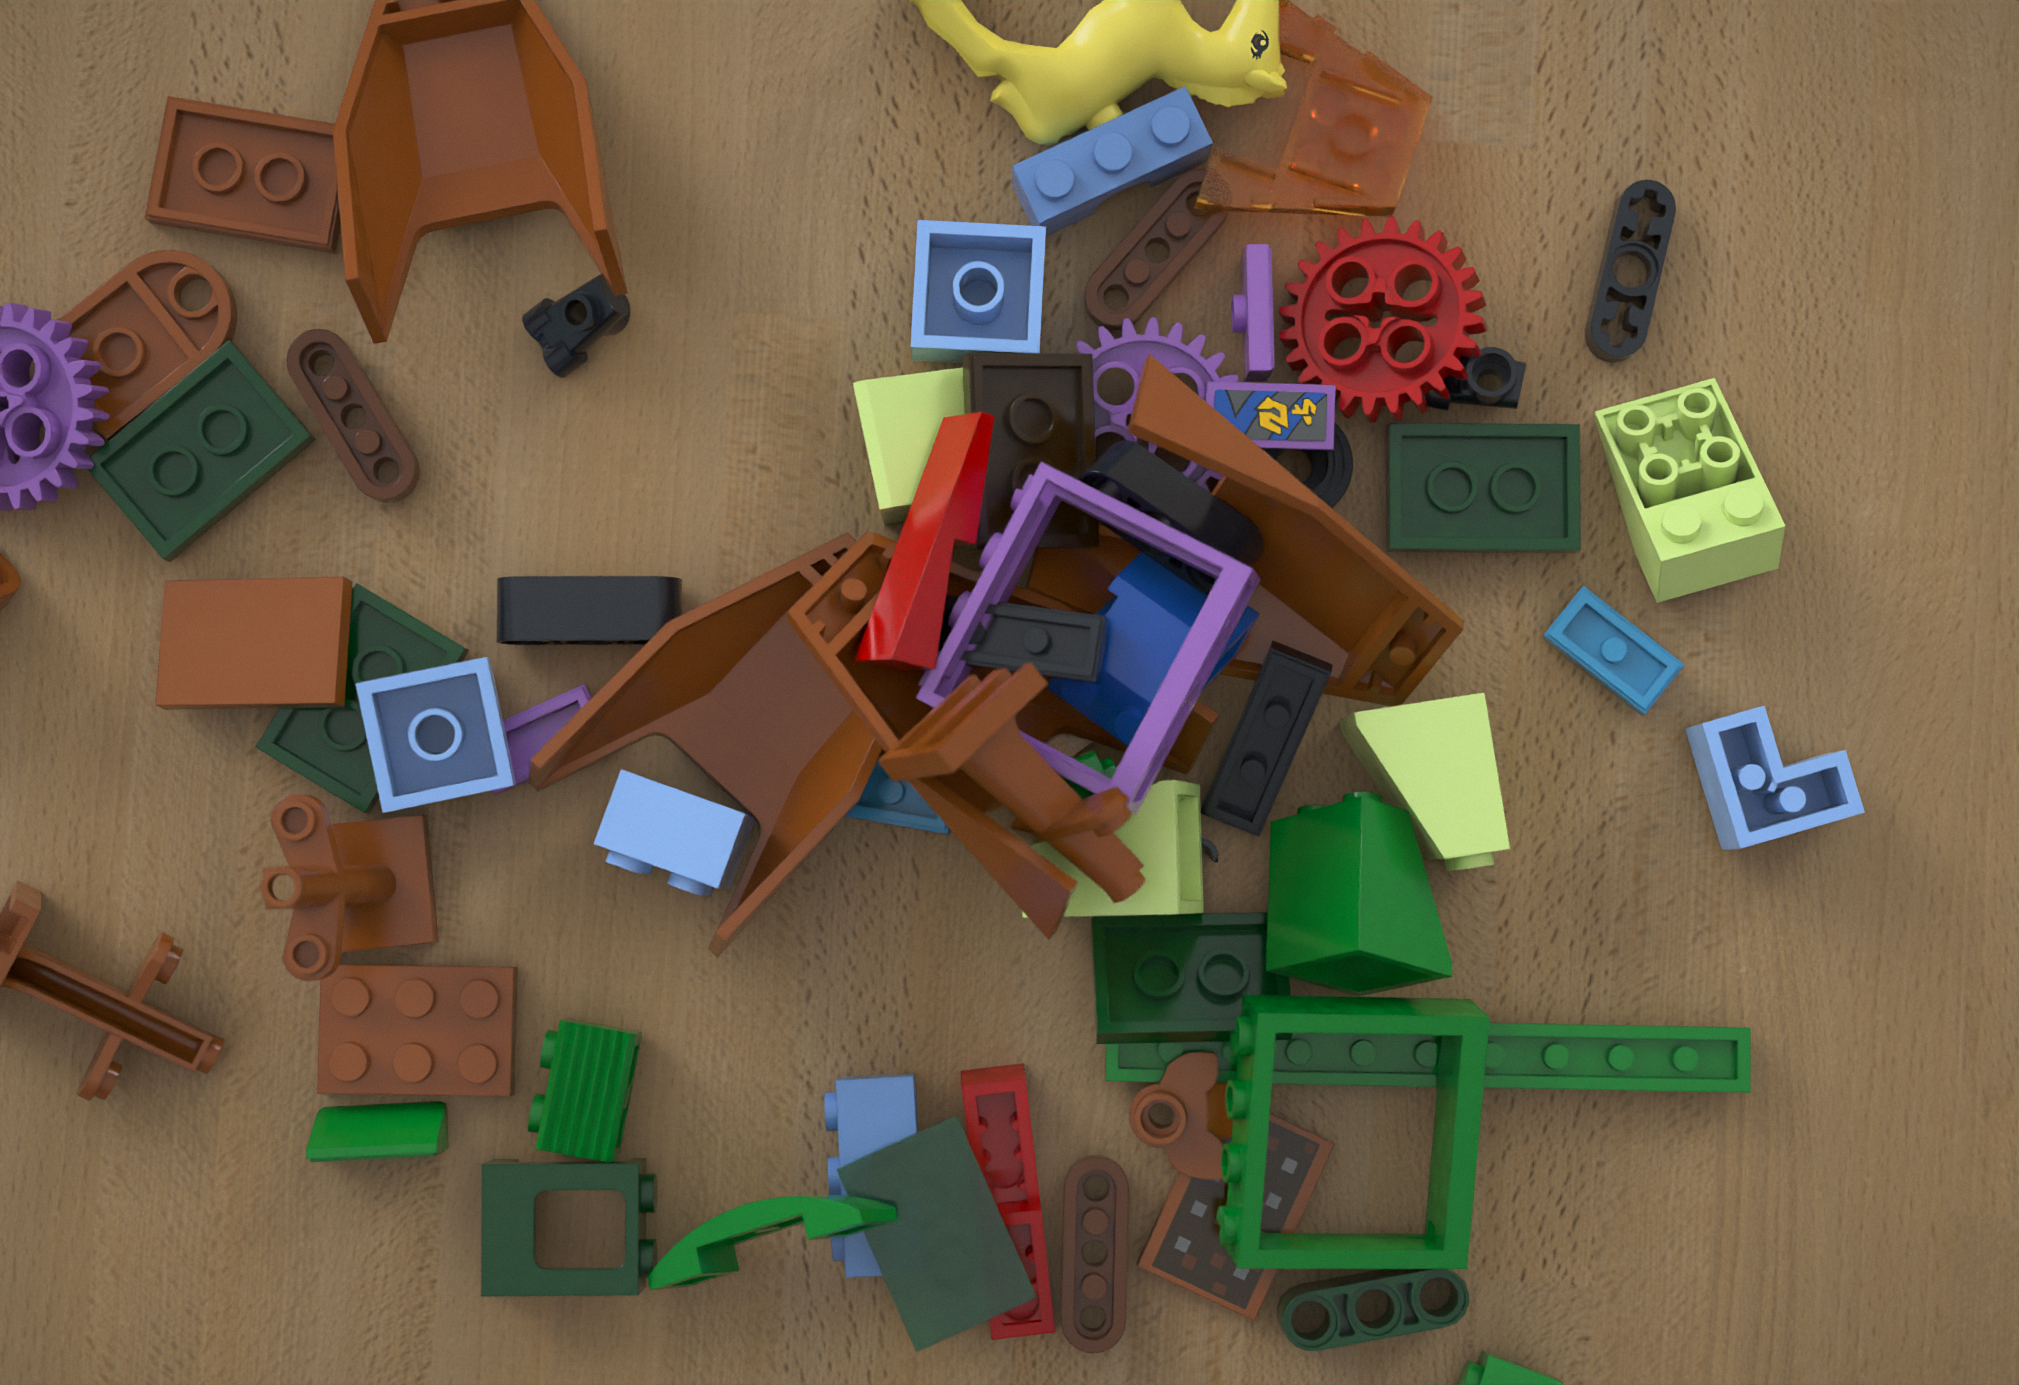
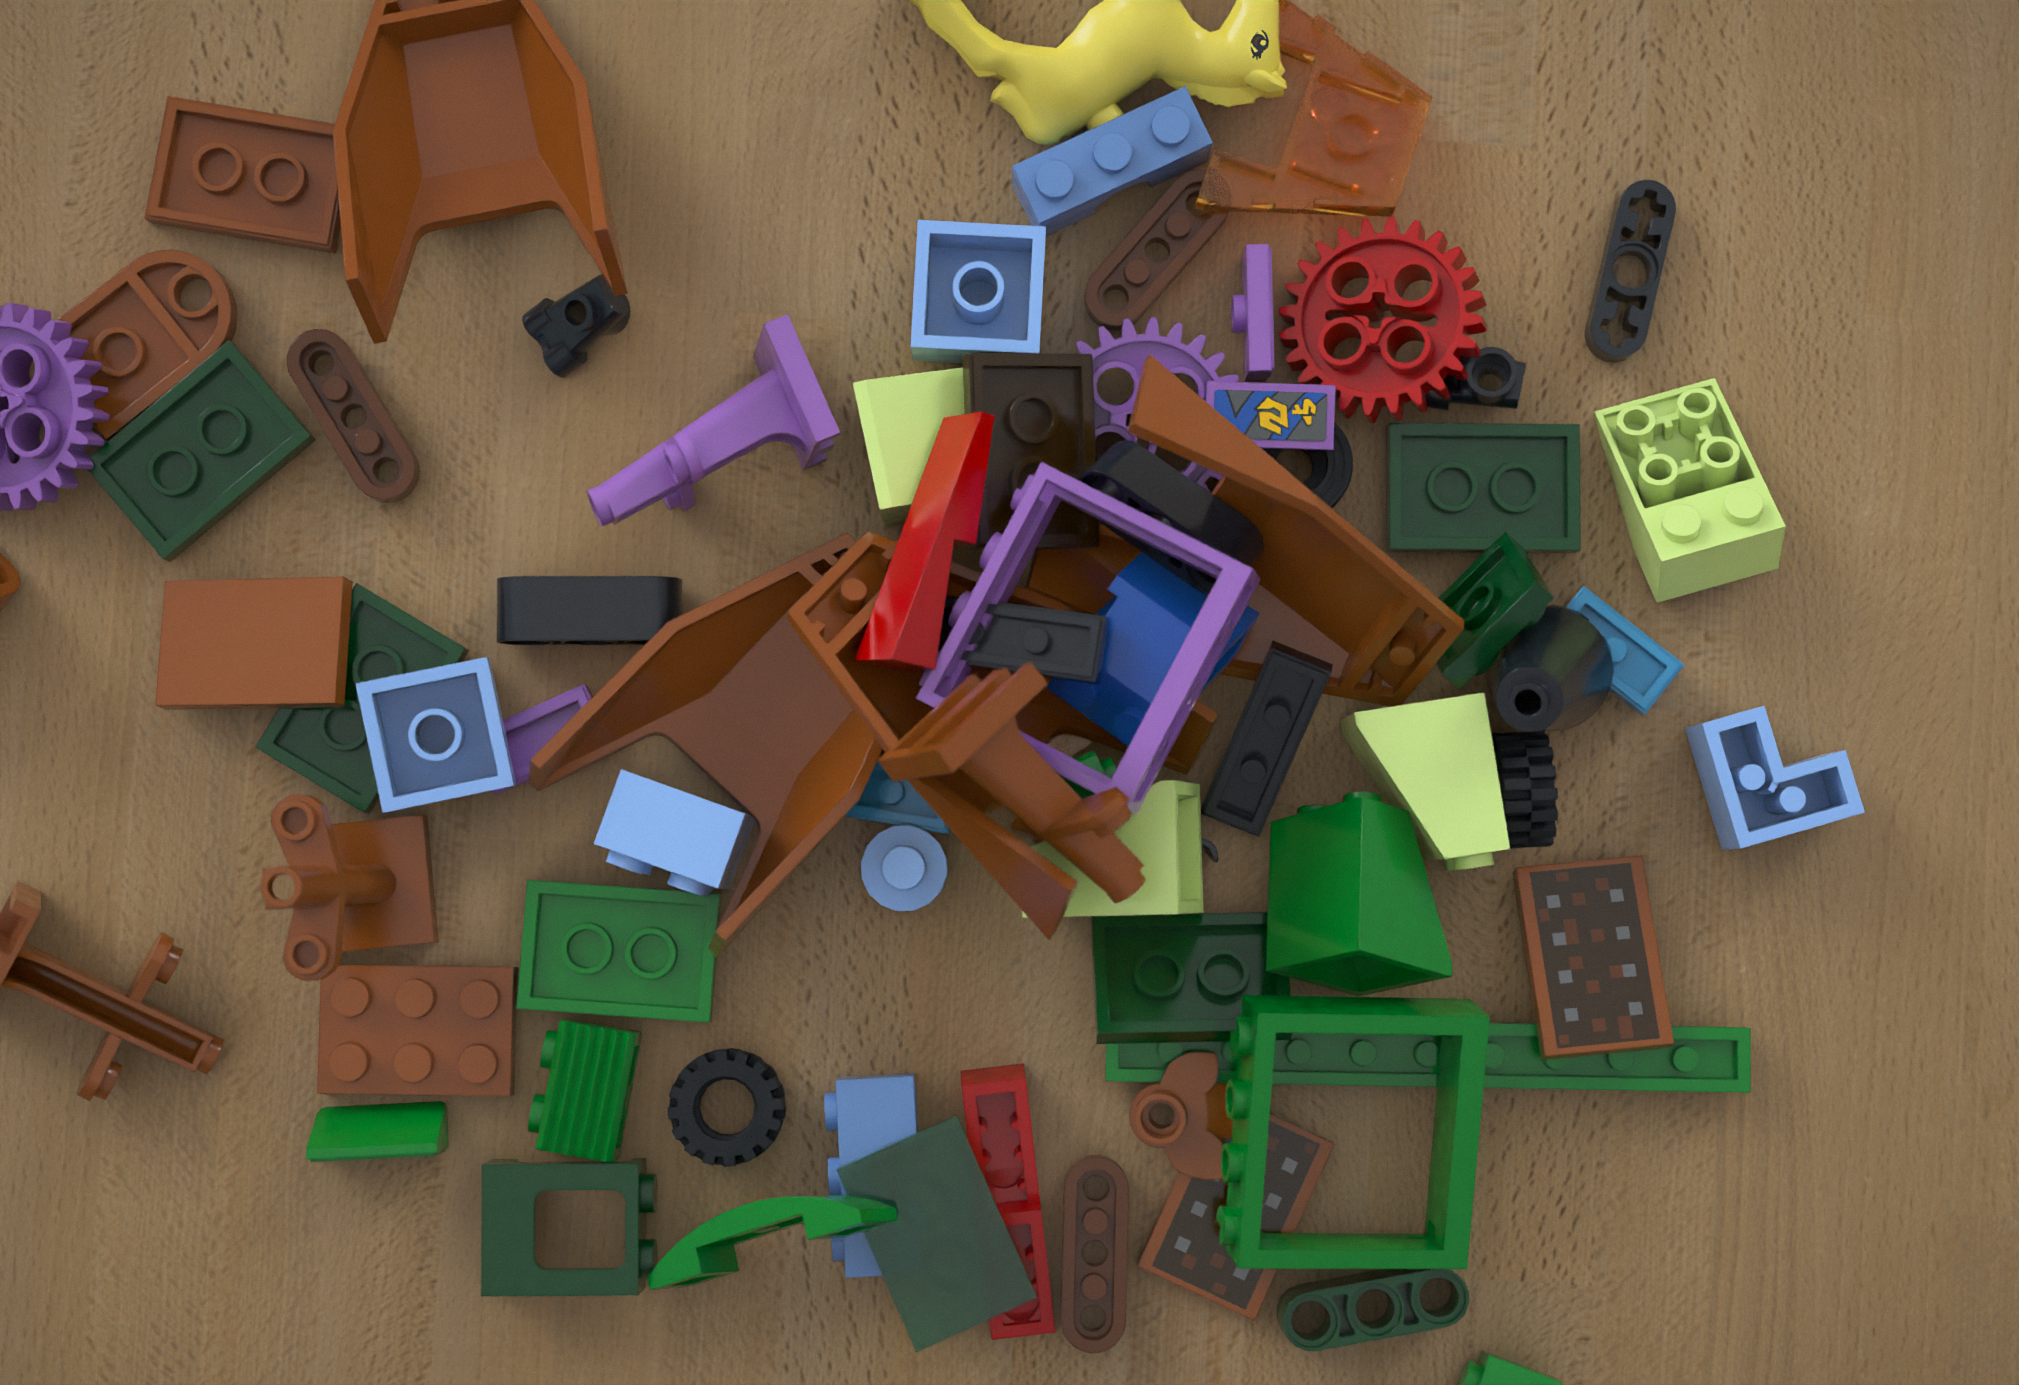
none -> green plate [516,880,722,1023]
none -> medium lavender piece [586,314,840,527]
none -> black tyre [667,1048,786,1167]
none -> light blue piece [861,825,948,911]
none -> dark green plate [1436,532,1554,689]
none -> black cone [1485,604,1614,732]
none -> black tyre [1491,732,1558,849]
none -> tile [1512,855,1674,1061]

